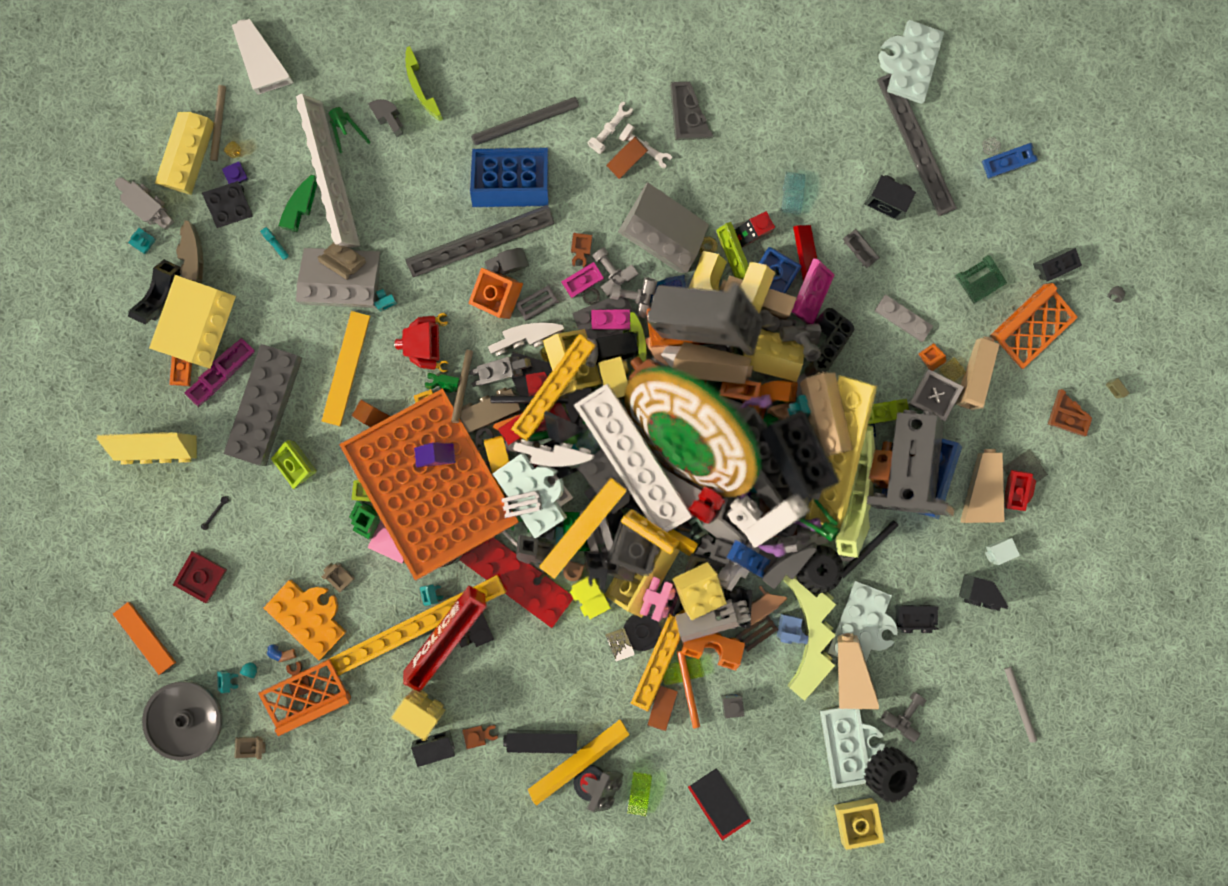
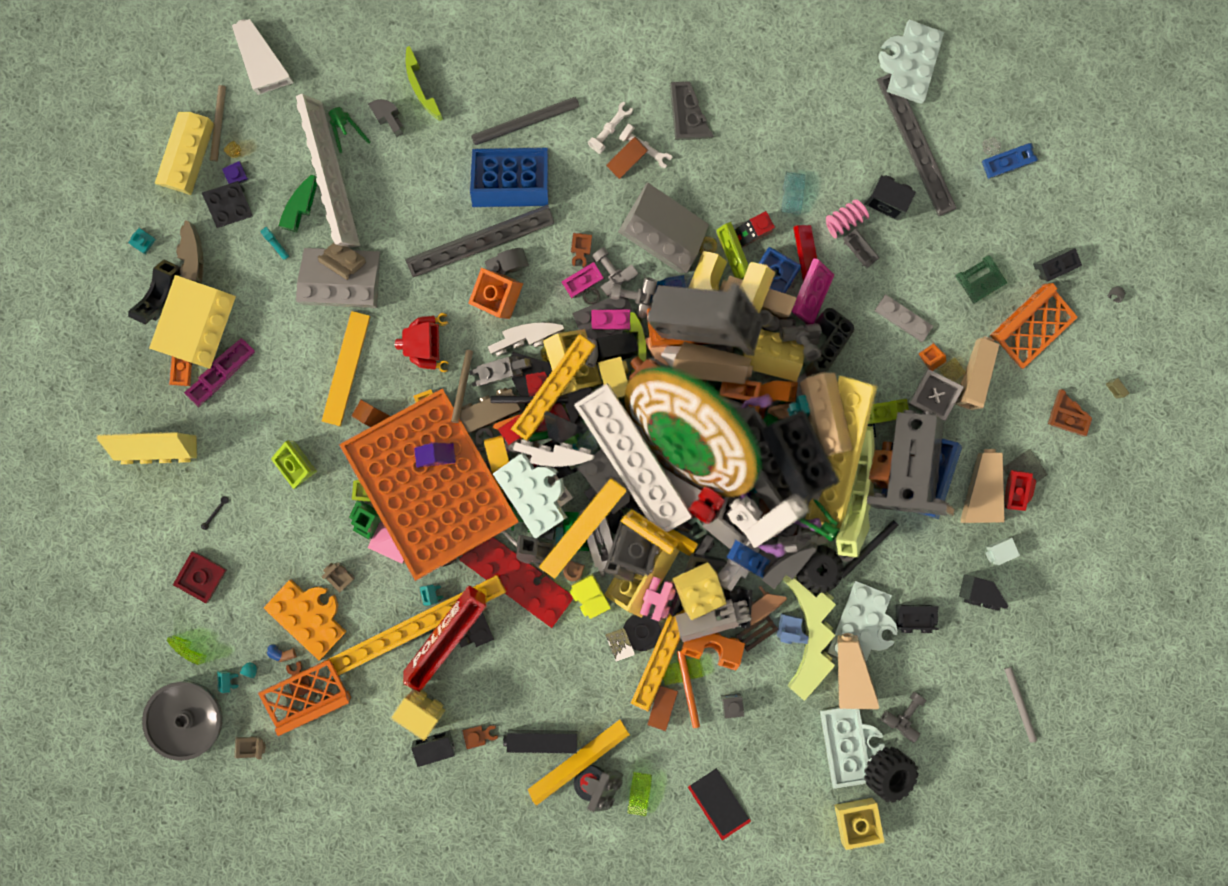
orange tile [113,602,176,675] -> none
light grey hinge [115,177,174,230] -> none
dark grey brick [223,344,302,466] -> none
teal tile [374,289,398,312] -> none
green plate [425,373,459,393] -> none
tile [502,491,543,518] -> none
flat silver tile [516,285,558,321] -> none
black hinge [584,551,608,589] -> none
dark grey plate [698,537,733,565] -> none
none -> clear neon green slope [166,635,207,665]
none -> bright pink piece [826,199,869,239]

